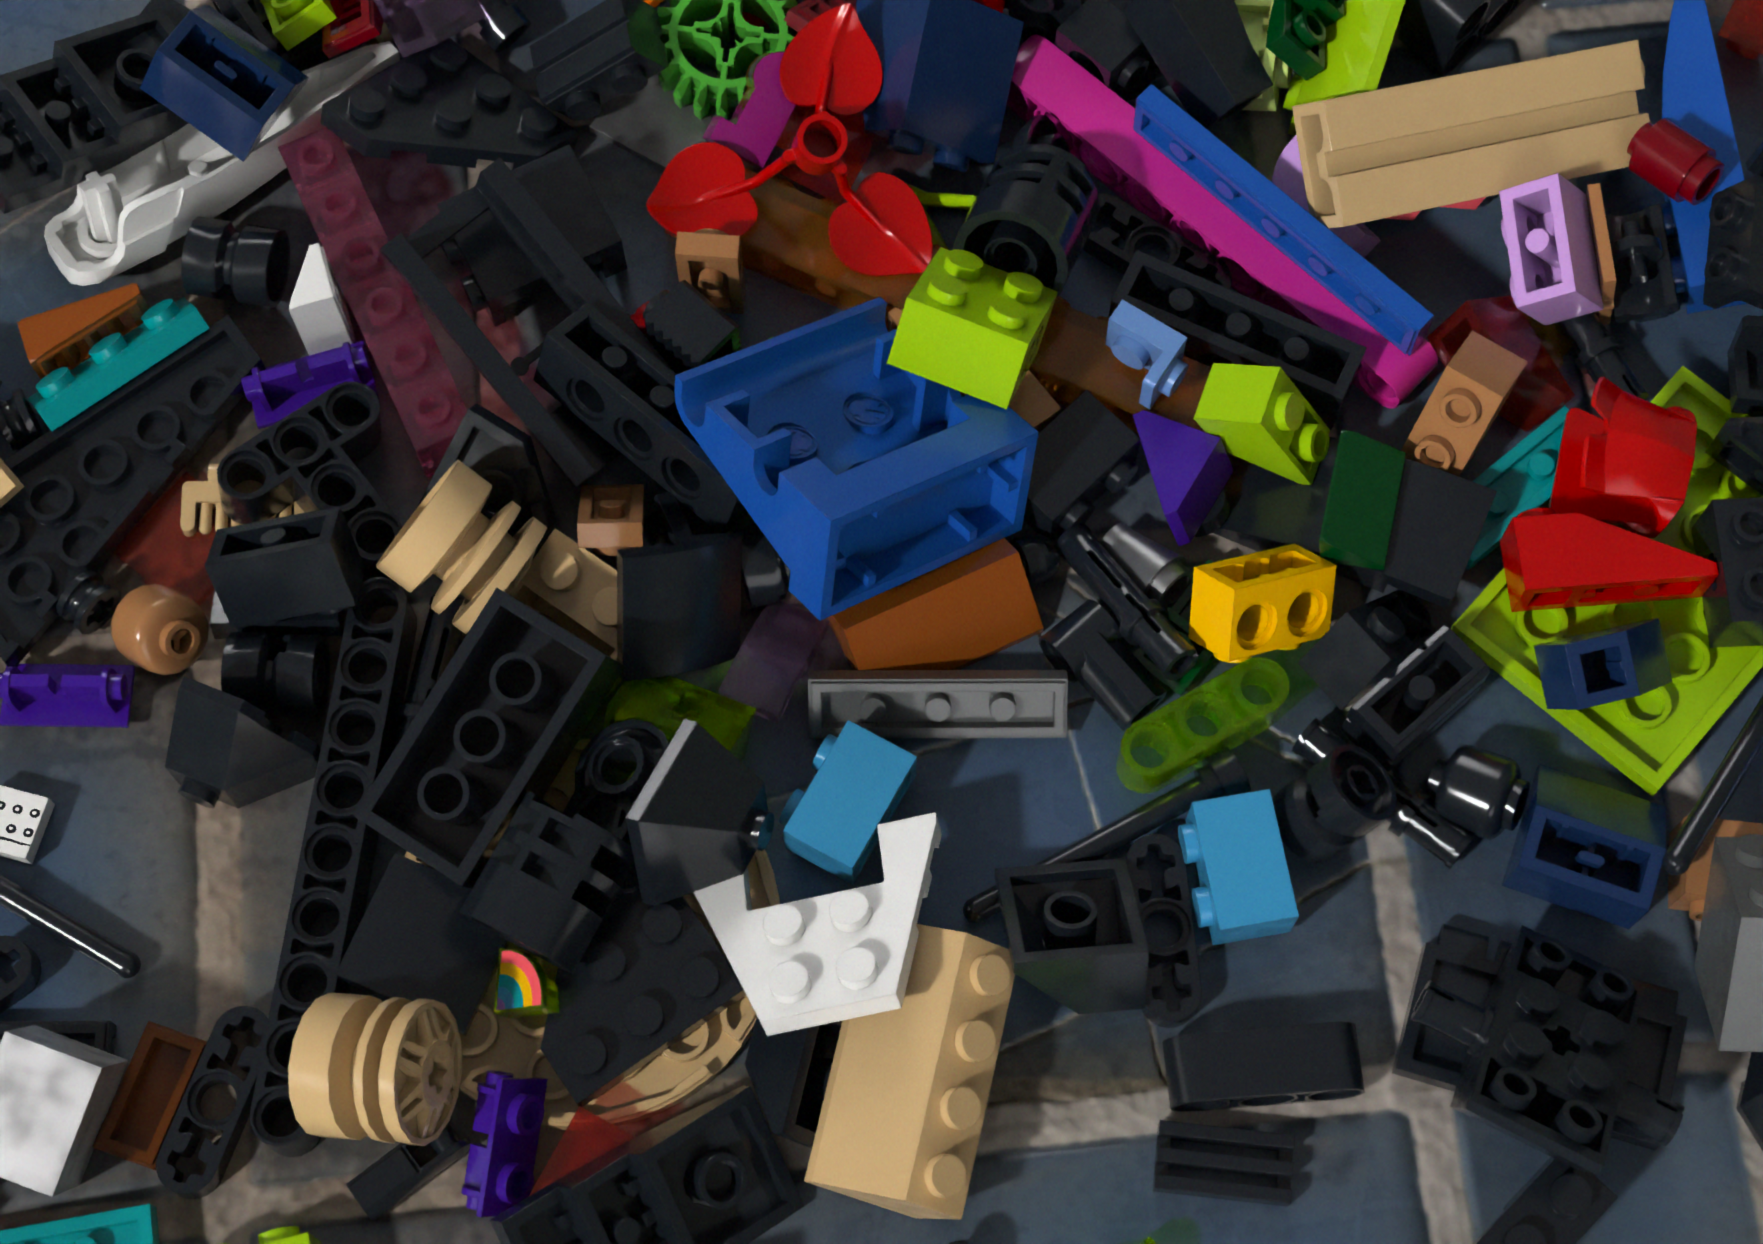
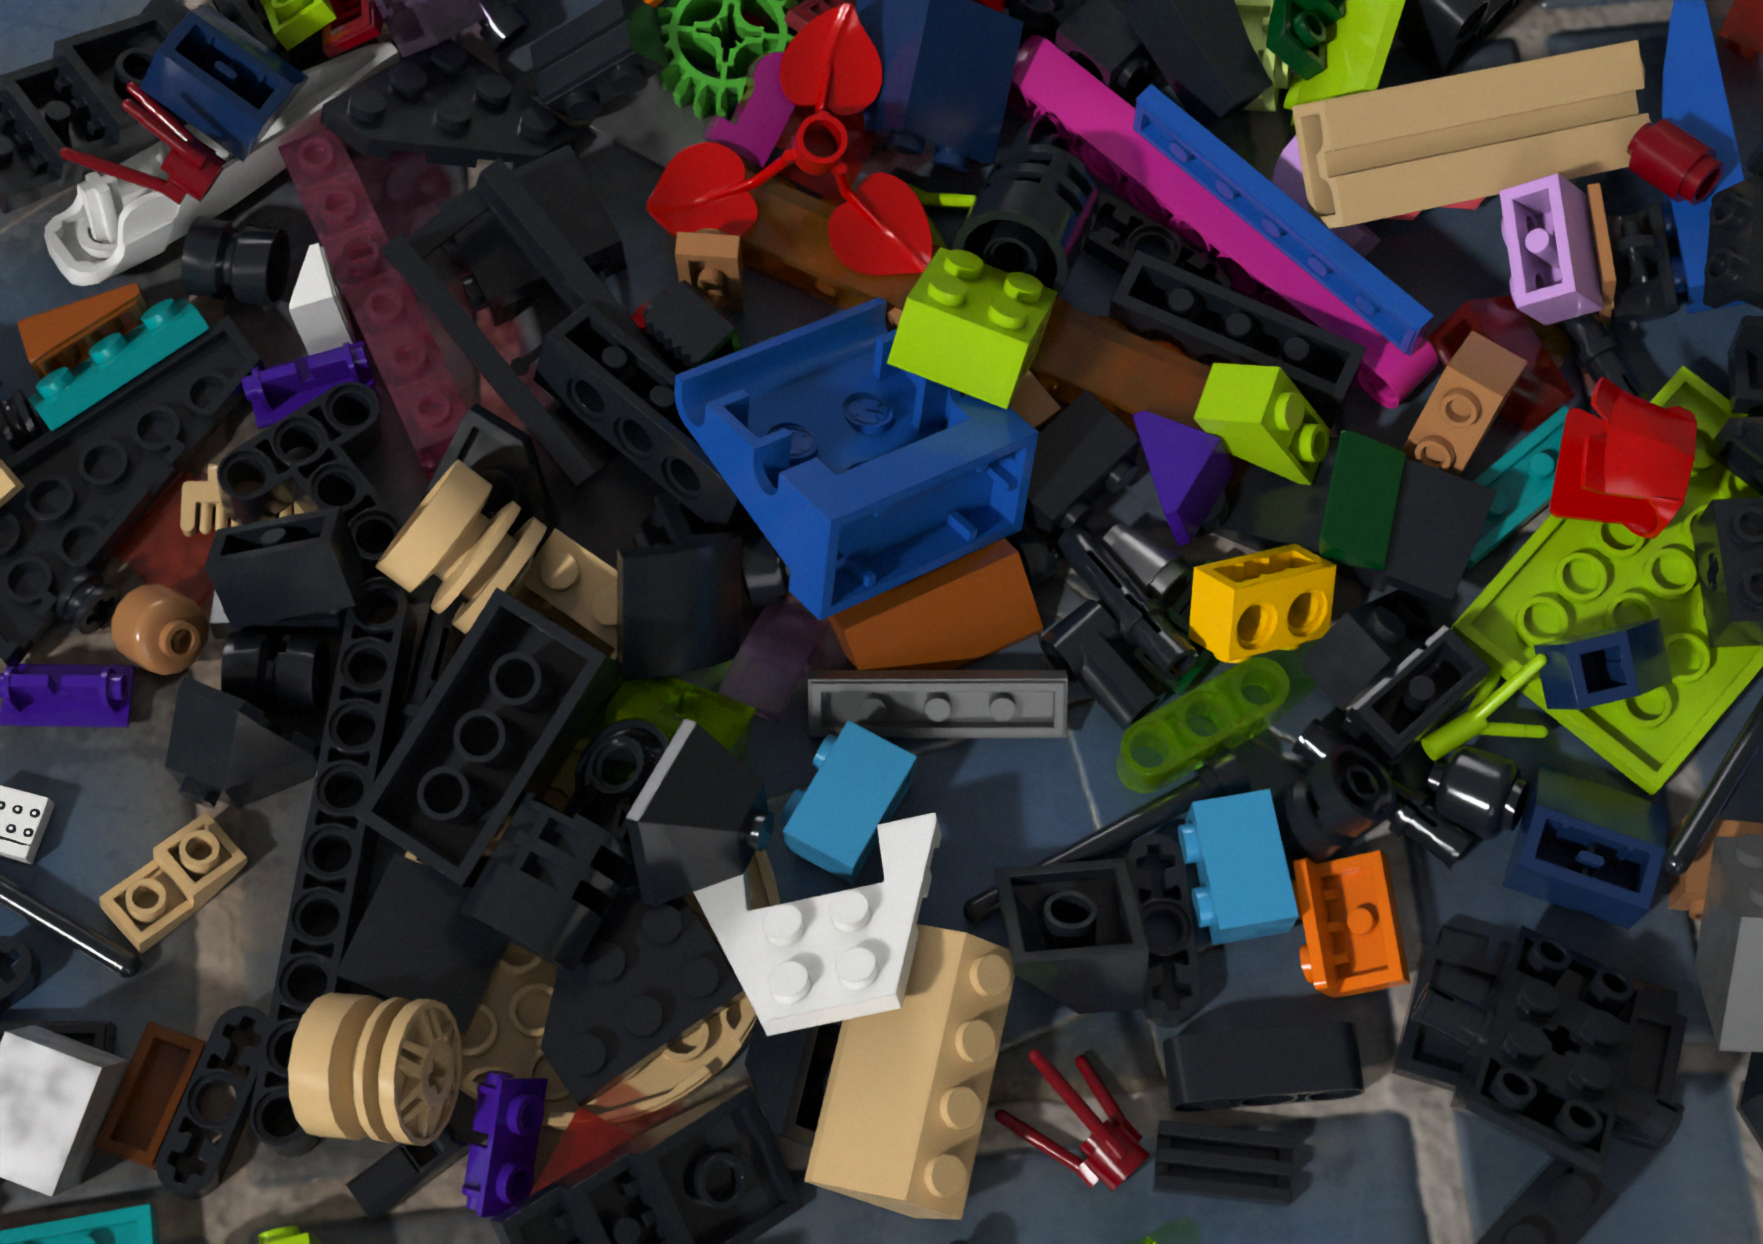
tile [494,948,559,1018] -> none
medium nougat plate [577,484,645,556] -> none
medium blue bracket [1105,299,1189,410] -> none
red slope [1500,507,1719,612] -> none
none -> dark red plant [60,81,227,205]
none -> tan slope [99,811,247,955]
none -> dark red plant [995,1049,1150,1192]
none -> orange bracket [1291,850,1411,999]
none -> lime plant [1421,653,1548,761]

